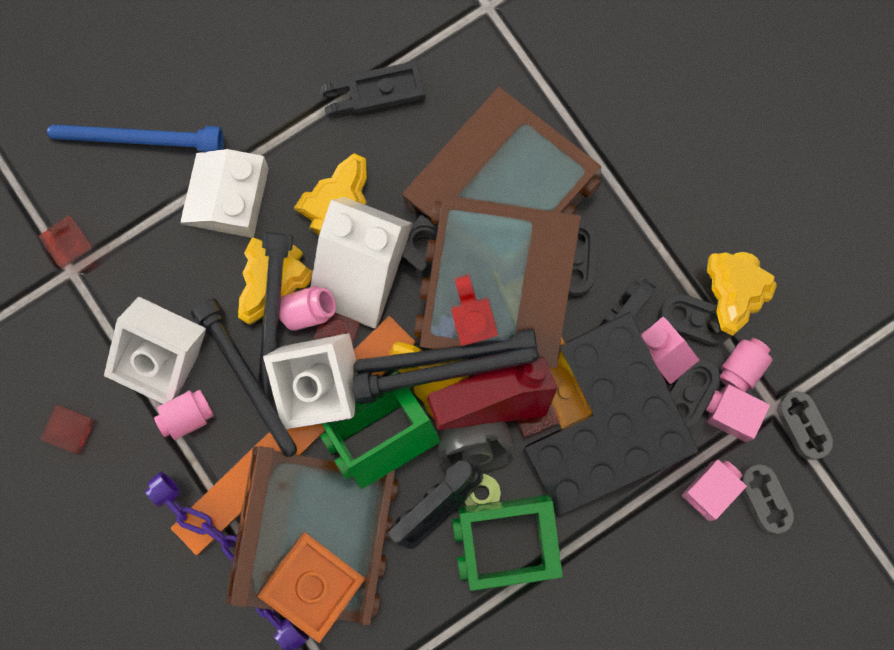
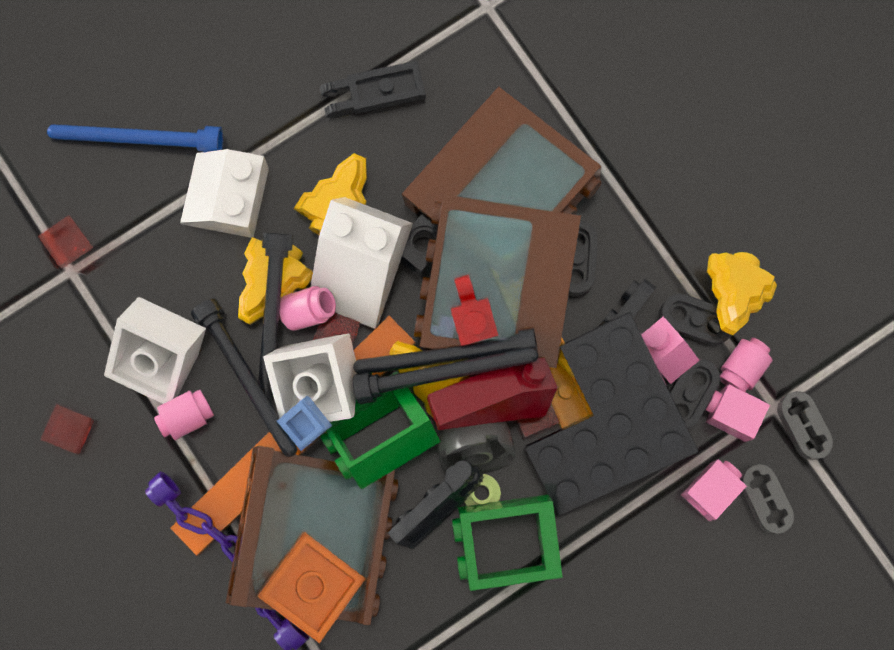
none -> medium blue tile [277,396,332,451]

